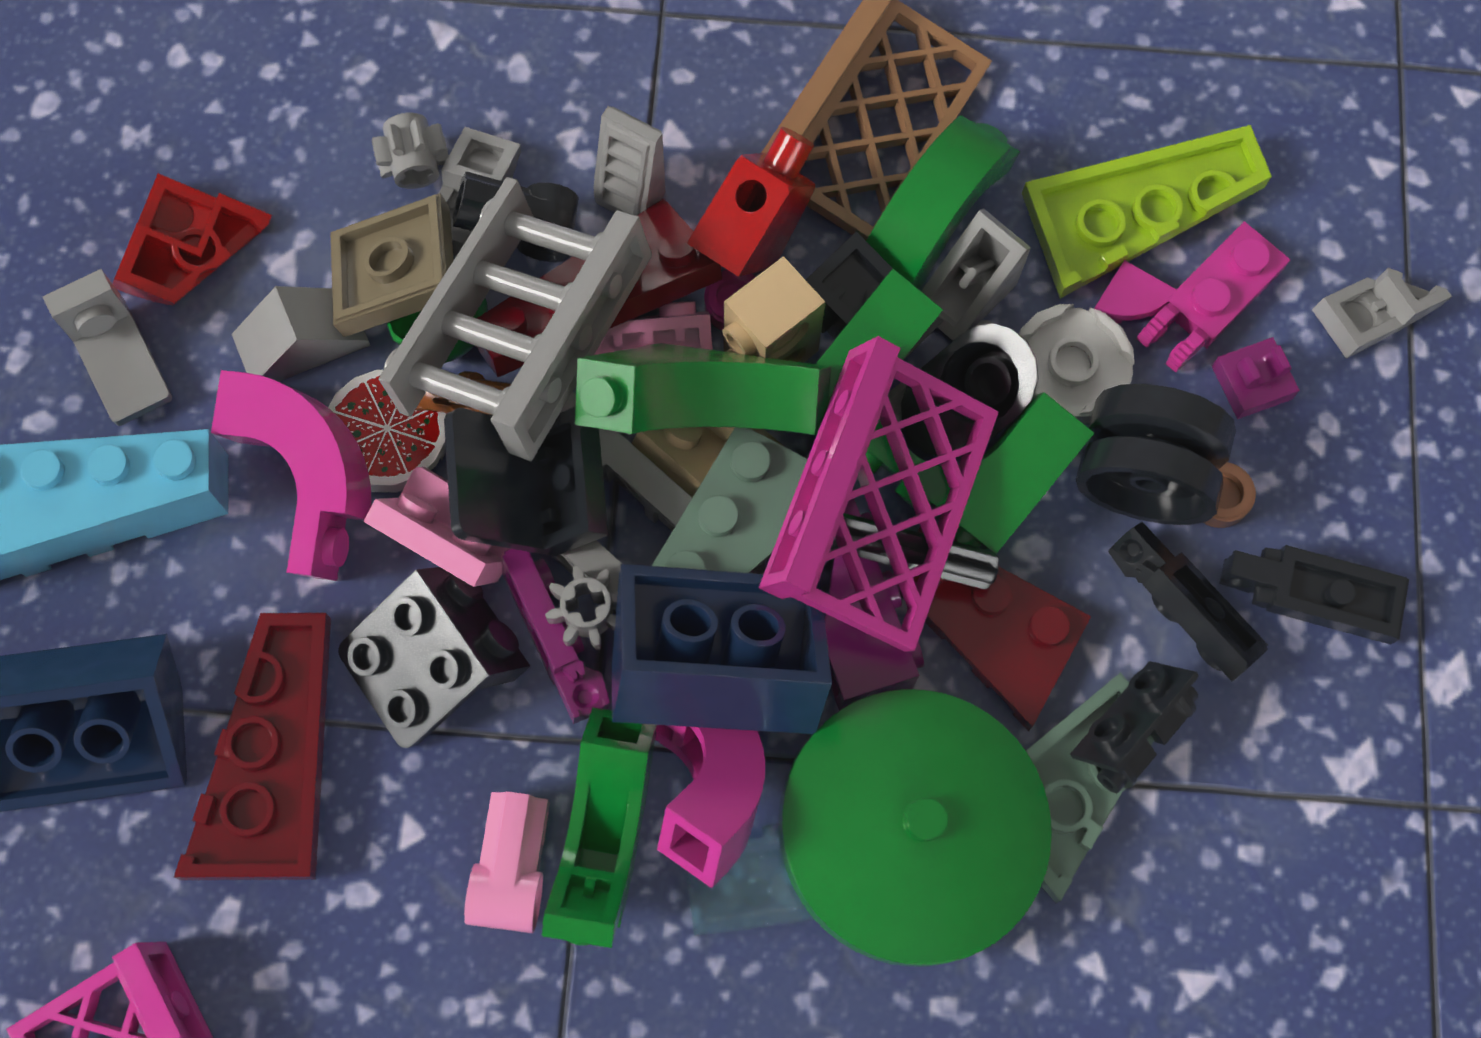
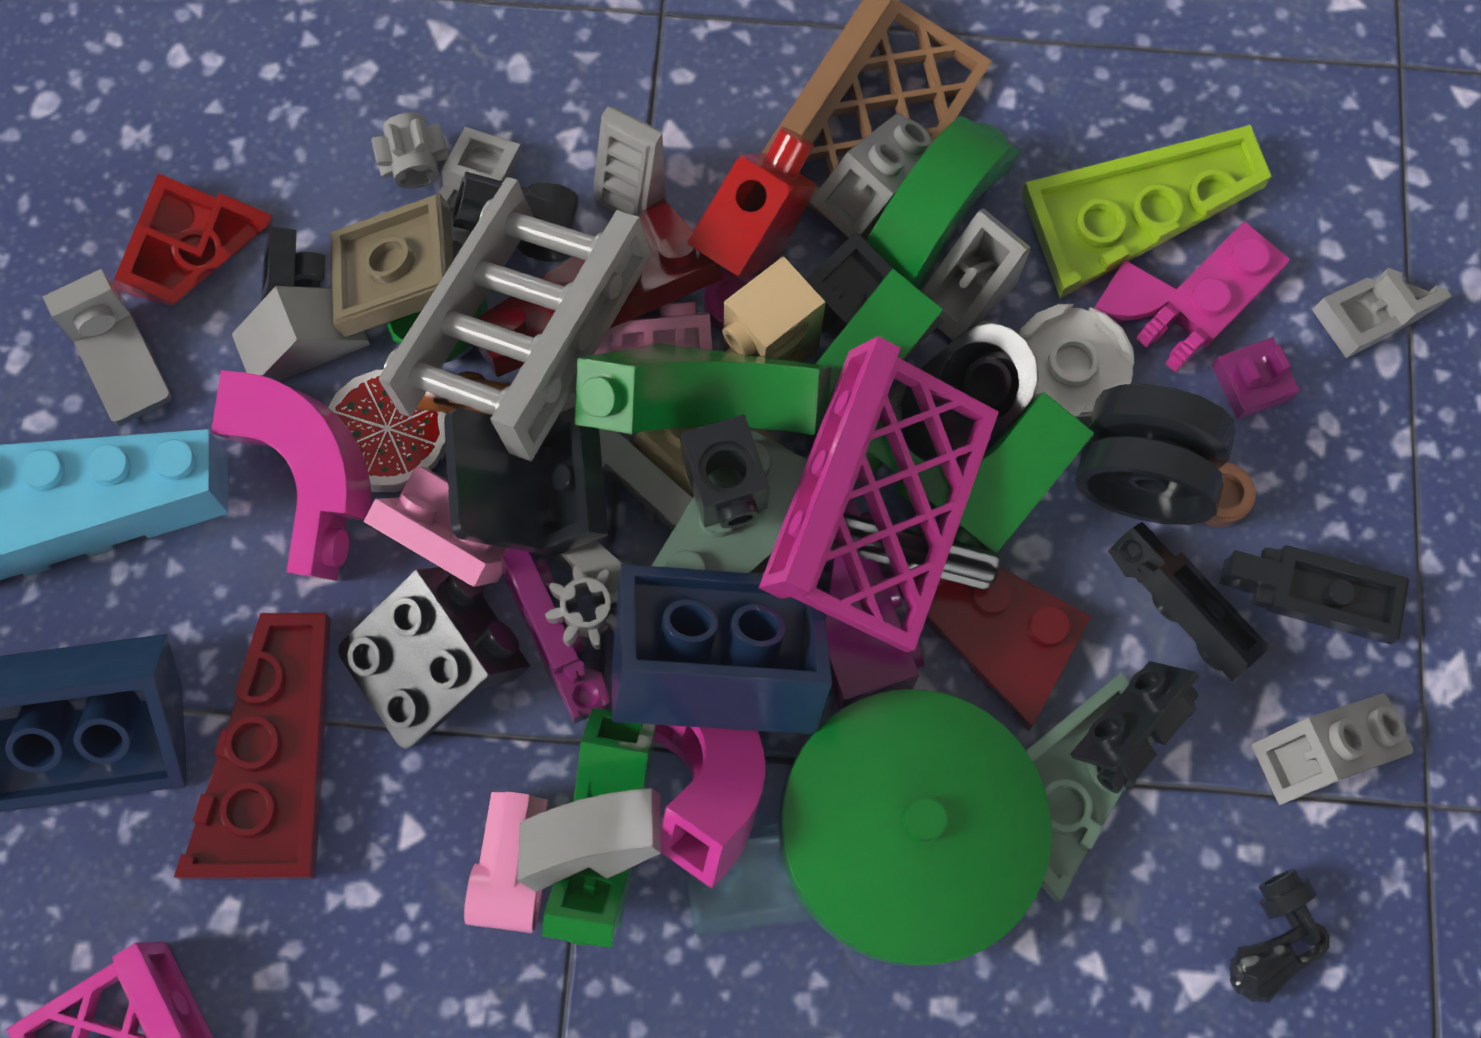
none -> black tile [261,226,325,301]
none -> light grey slope [517,788,661,892]
none -> black brick [680,414,769,529]
none -> light grey bracket [810,113,933,238]
none -> black piece [1230,869,1330,1003]
none -> light grey bracket [1251,693,1413,805]

